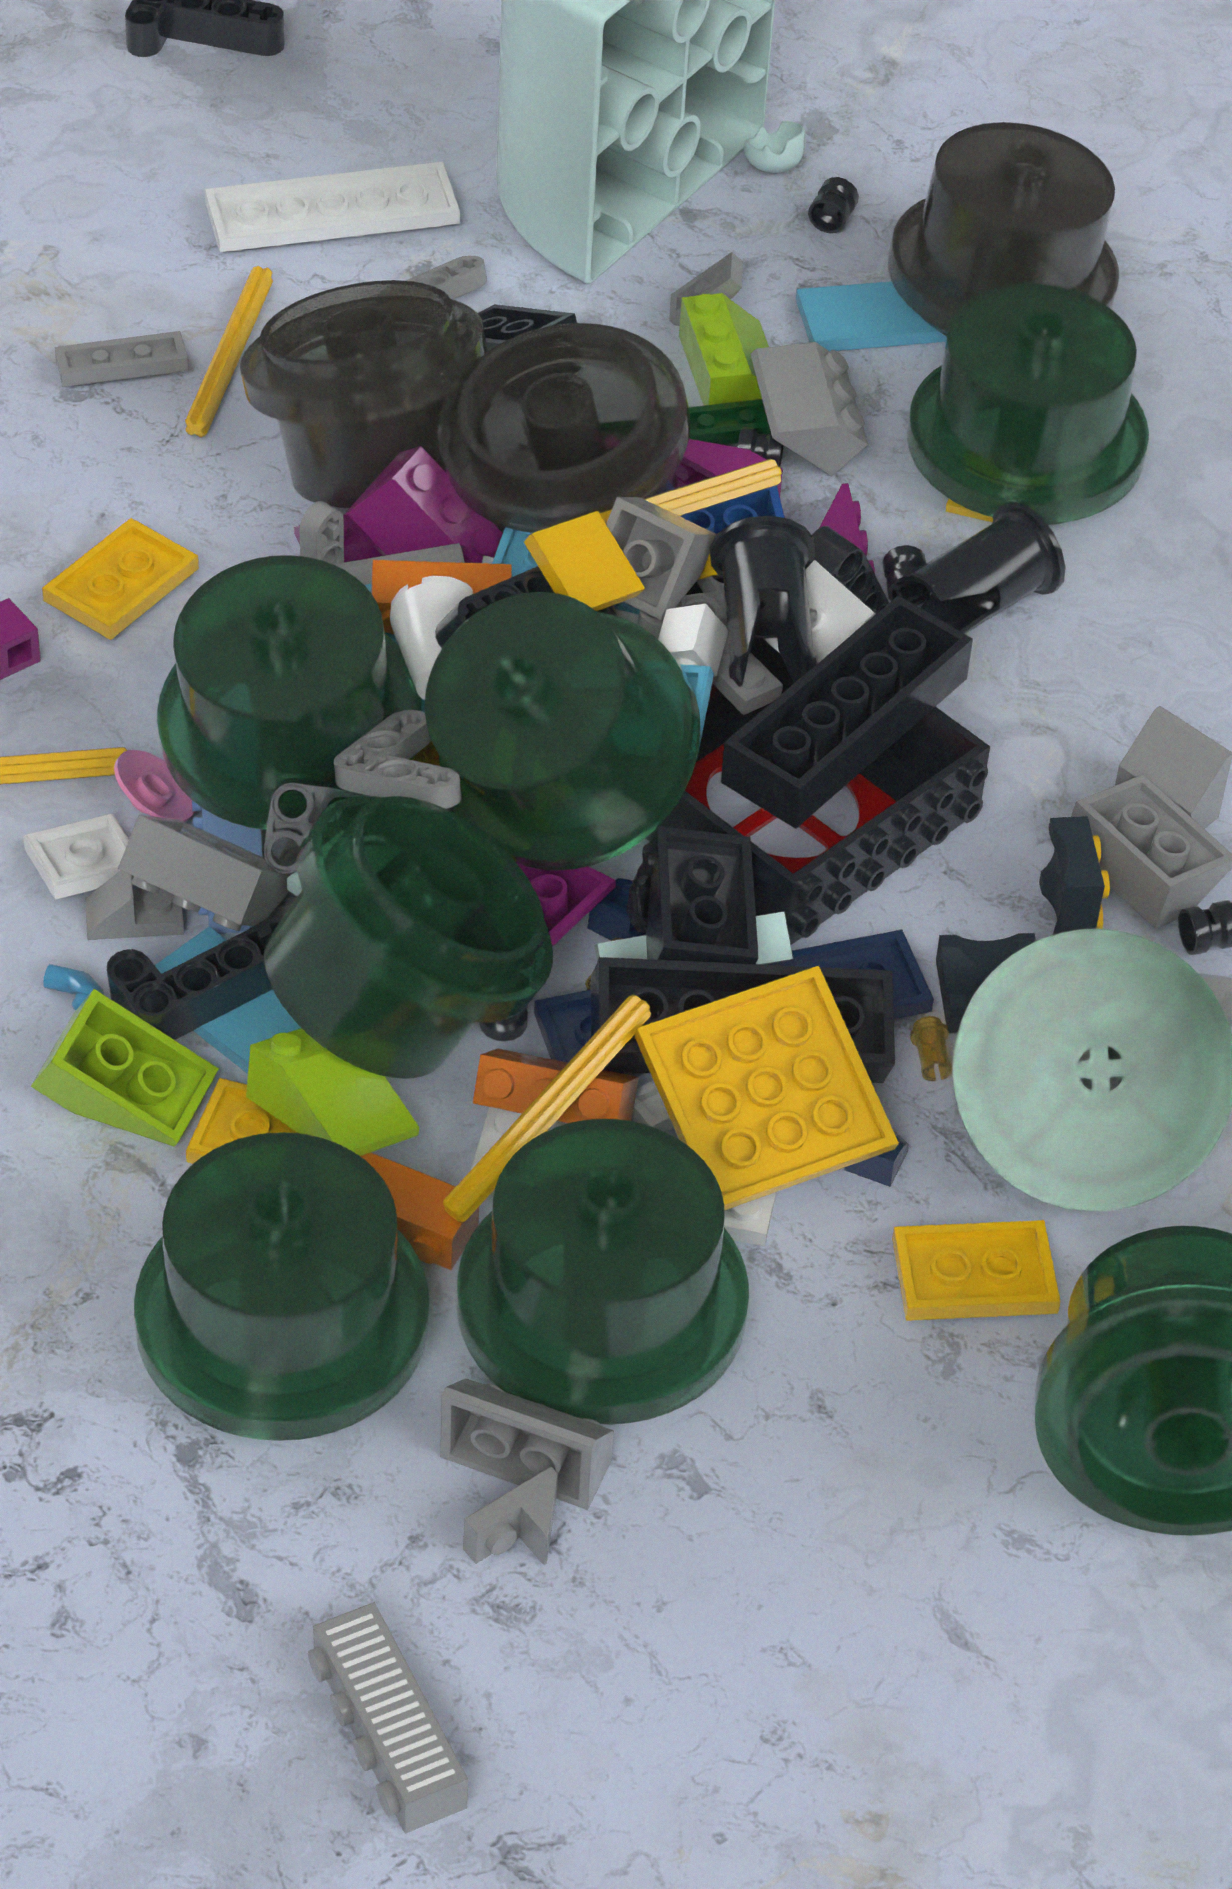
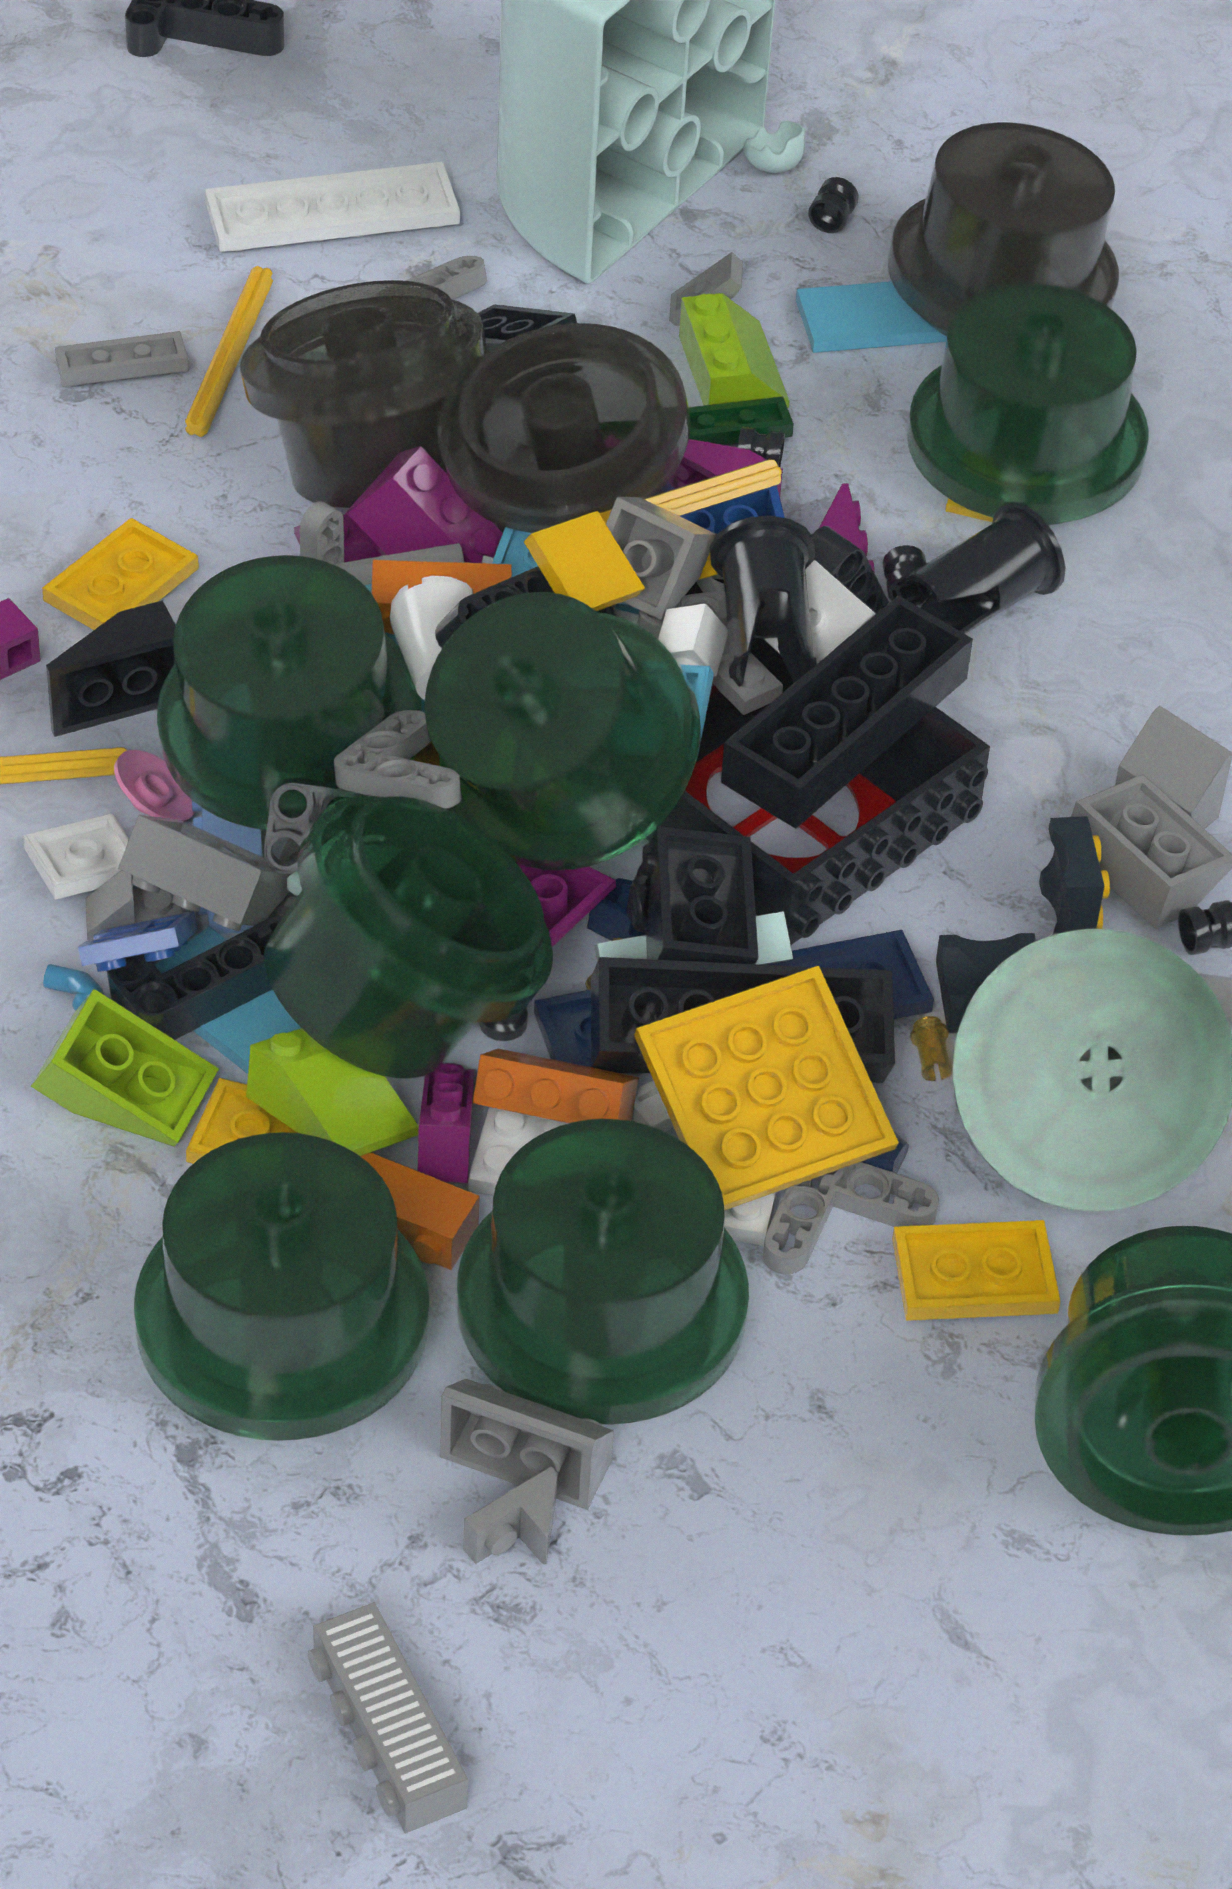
yellow axle [443,995,651,1222] -> none
light grey slope [751,342,868,476] -> none
none -> black slope [46,600,185,737]
none -> plate [78,911,198,972]
none -> magenta slope [417,1063,475,1183]
none -> light grey beam [763,1162,939,1274]

